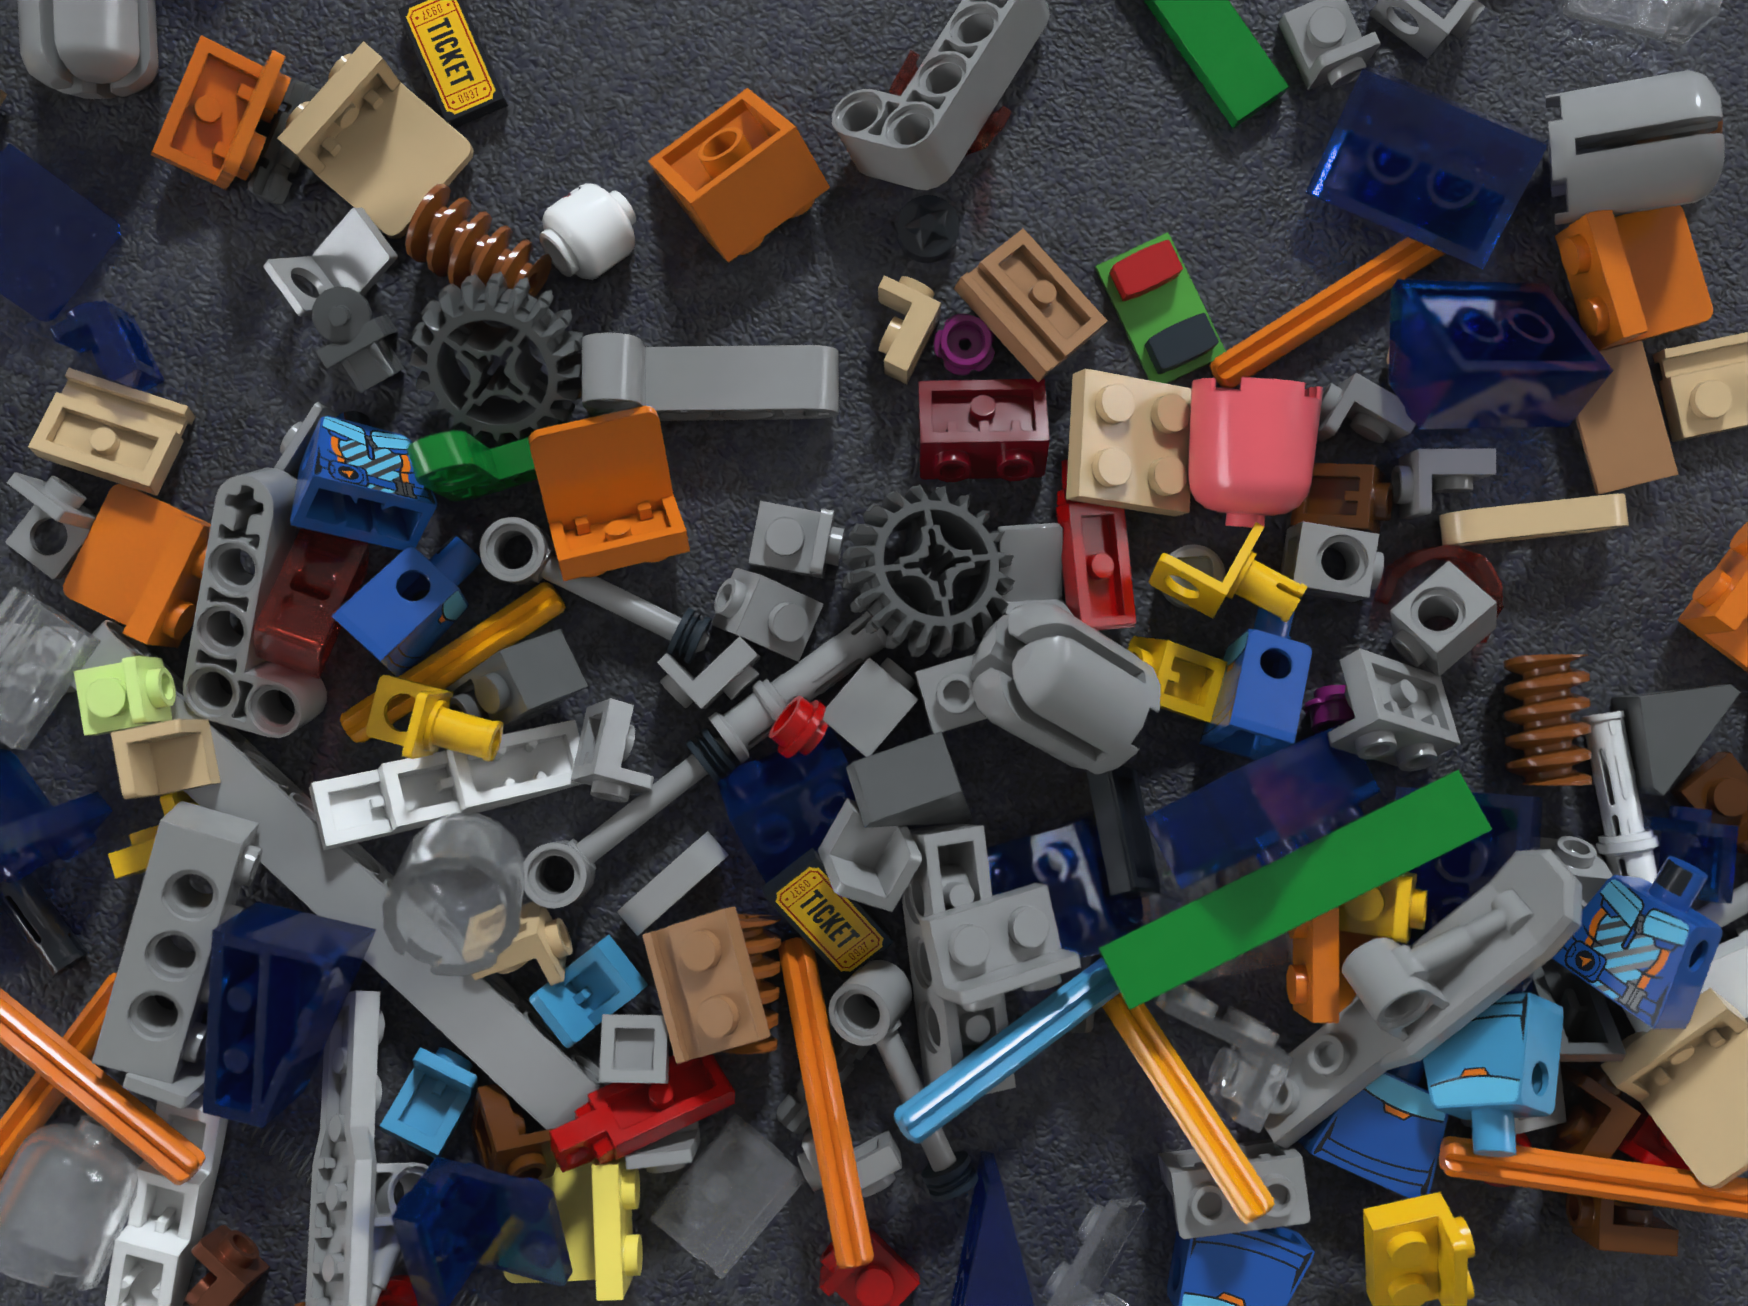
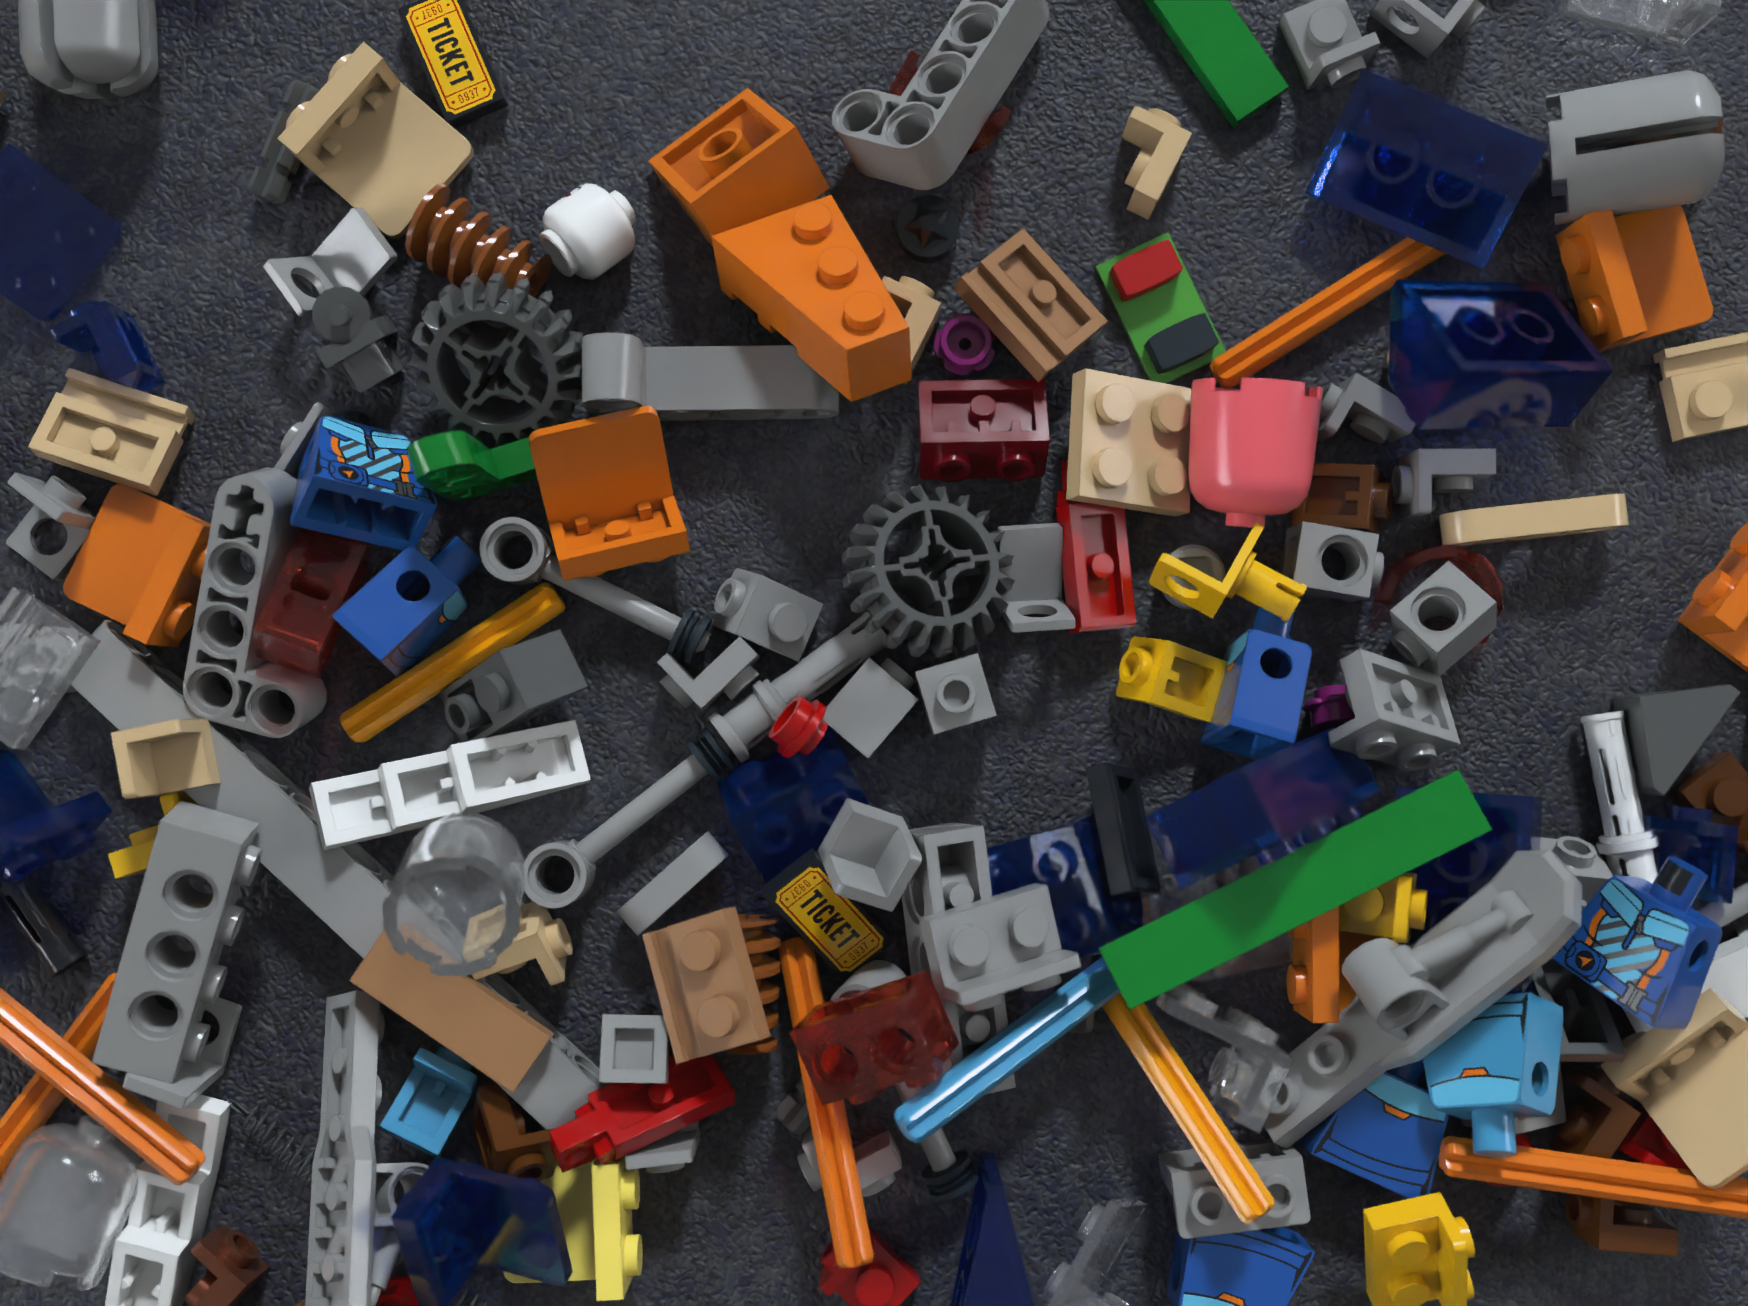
yellowish green bracket [74,656,176,736] -> none
orange bracket [151,35,291,190] -> none
clear blue wedge [203,902,377,1128] -> none
yellow bracket [366,675,504,762] -> none
dark azure bracket [529,934,648,1048] -> none
light grey bracket [571,698,654,802] -> none
clear plate [650,1113,806,1280] -> none
light grey bracket [748,501,845,579] -> none
dark grey slope [846,732,972,828] -> none
light grey cylinder [970,602,1161,775] -> none
dark orange piece [1504,654,1592,786] -> none
medium nougat piece [1560,340,1678,495] -> none
none -> medium nougat tile [349,923,555,1093]
none -> orange wedge [711,195,912,402]
none -> clear red brick [790,970,960,1105]
none -> tan bracket [1122,106,1192,220]

